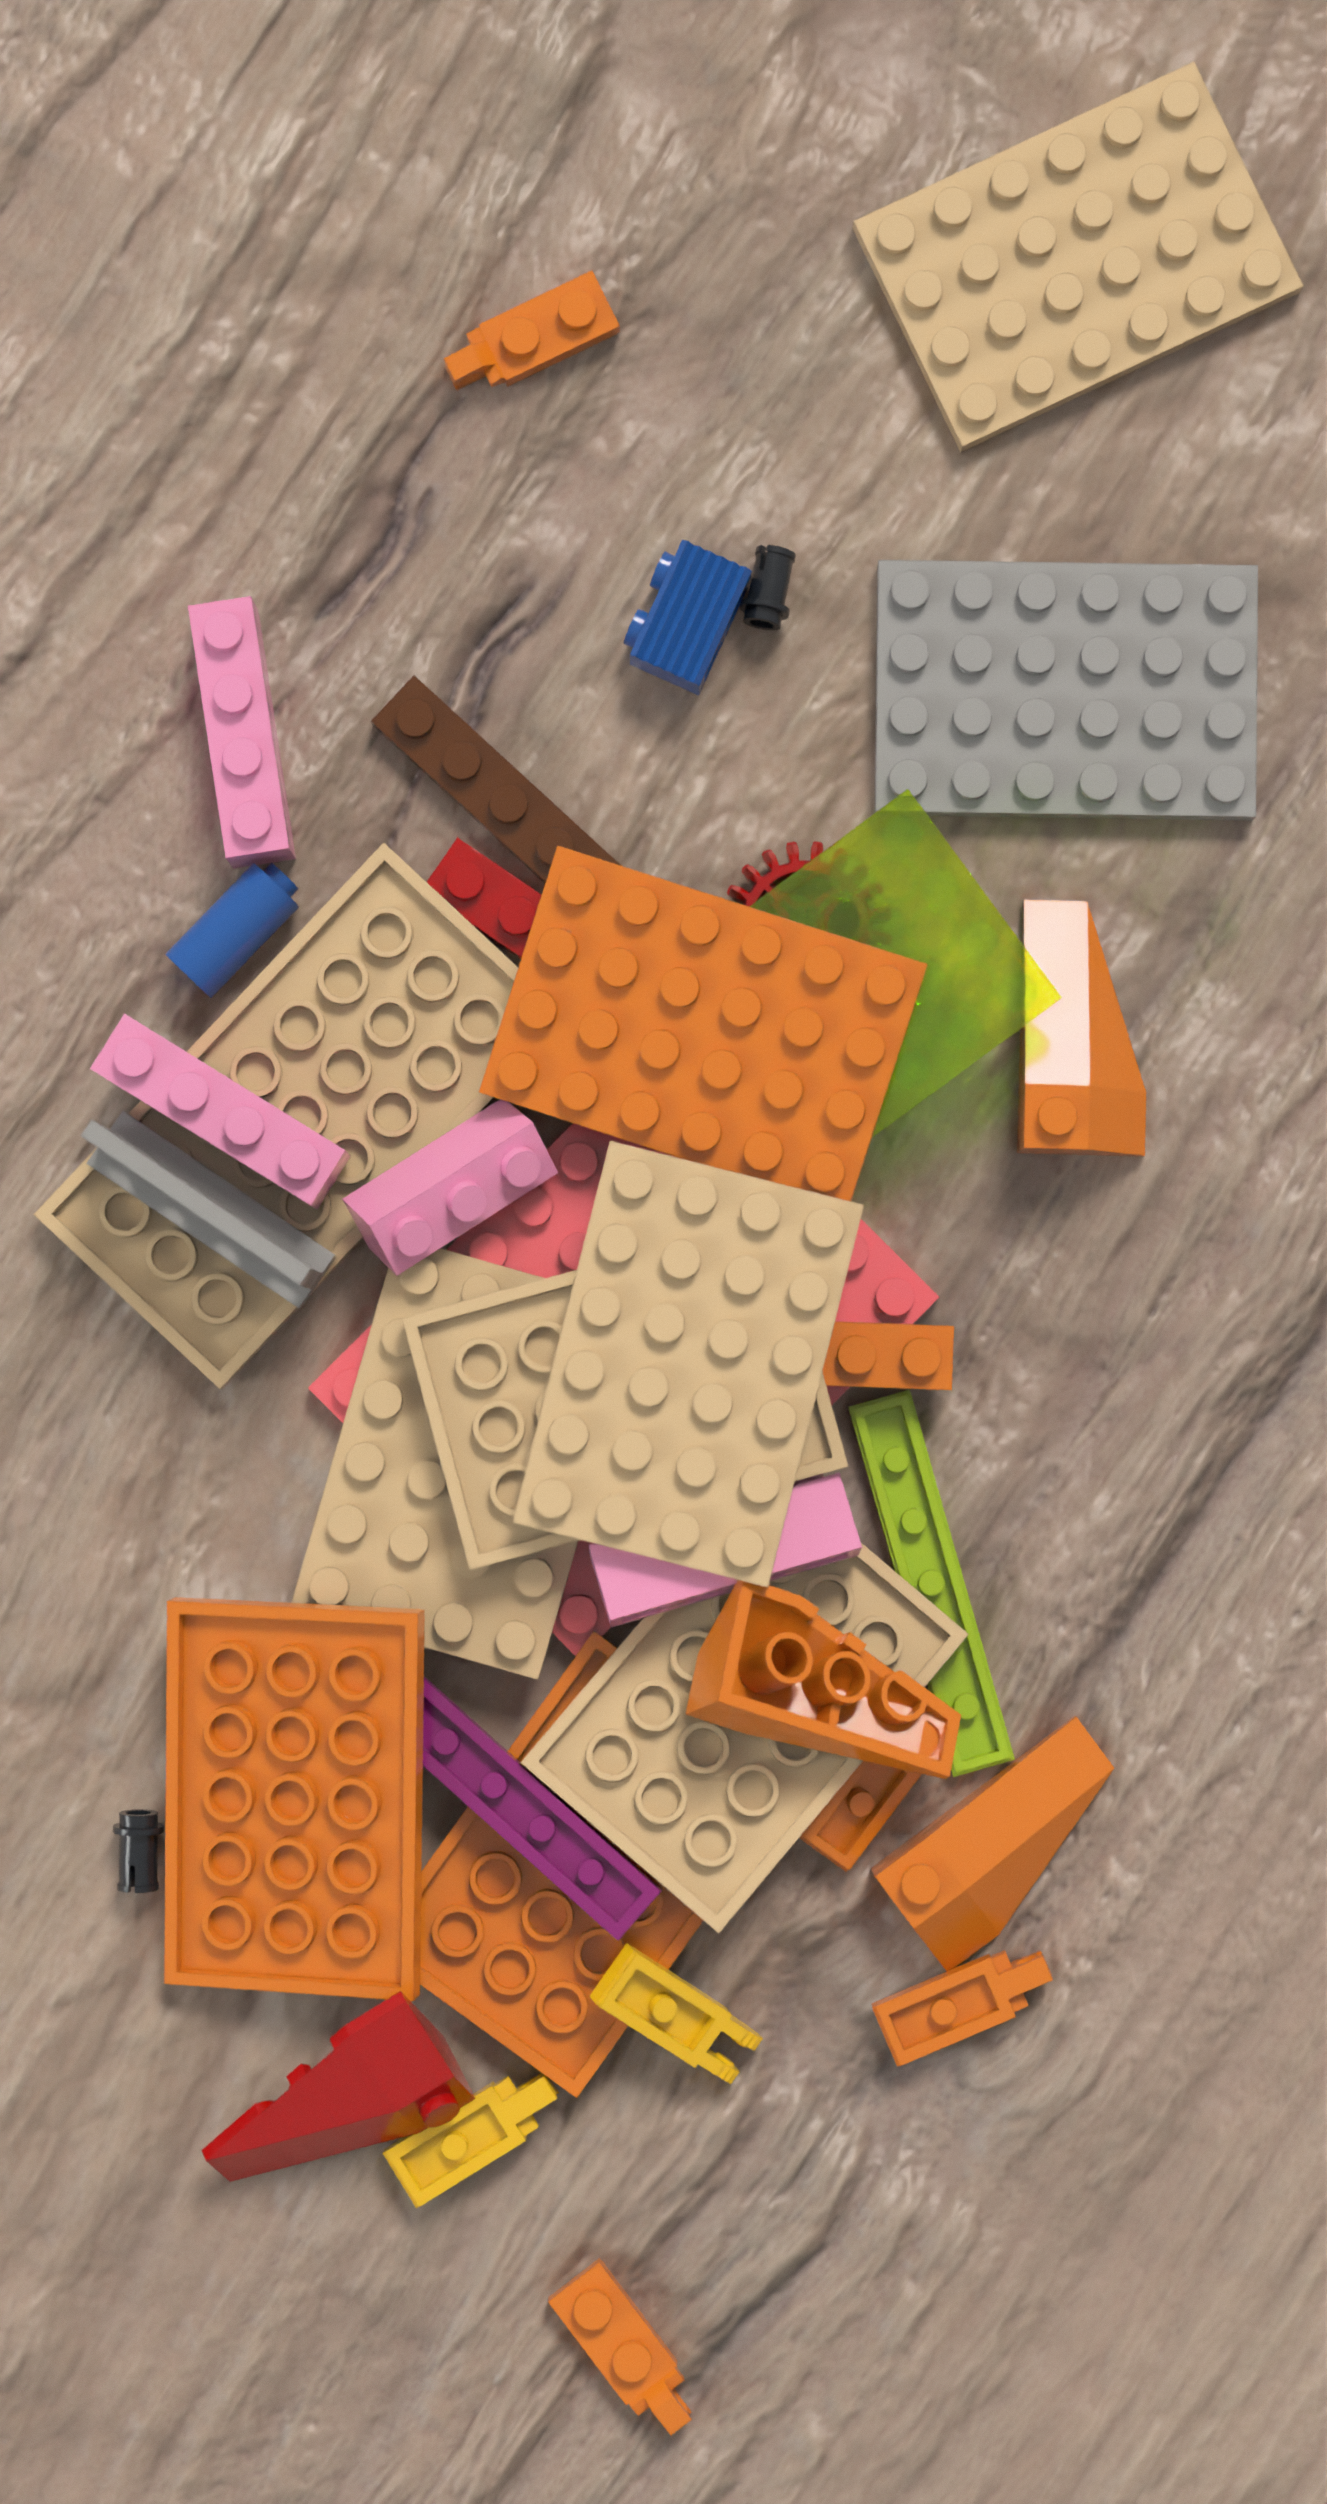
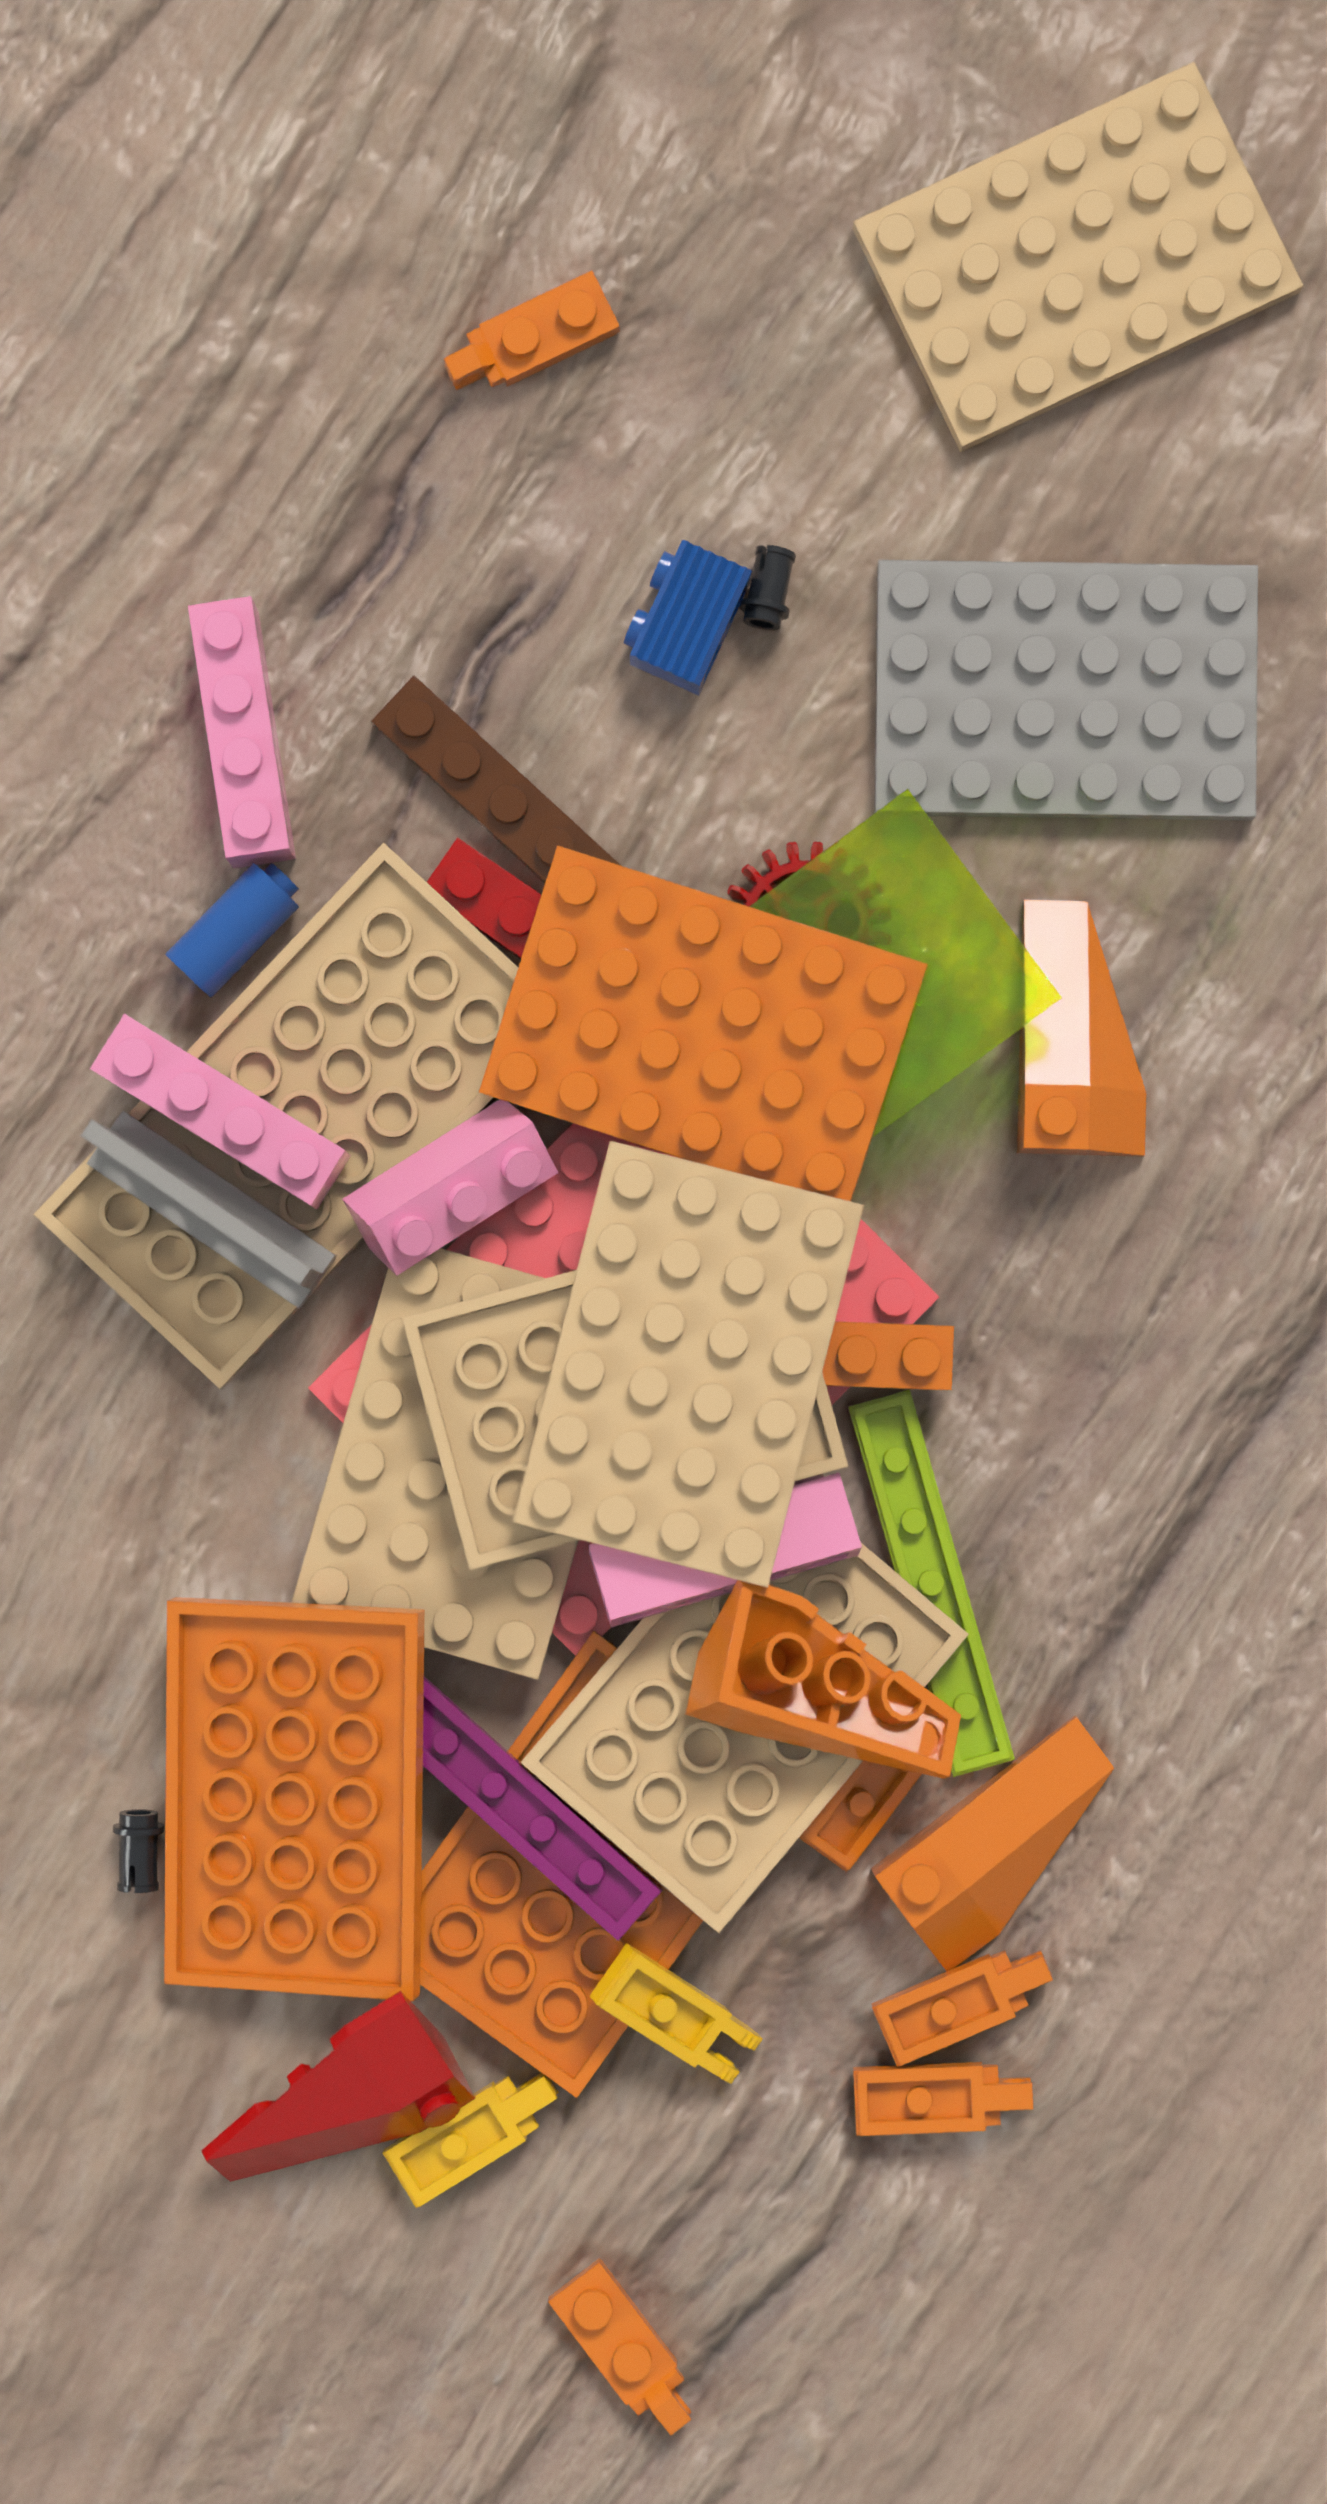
none -> orange hinge [853,2062,1034,2136]

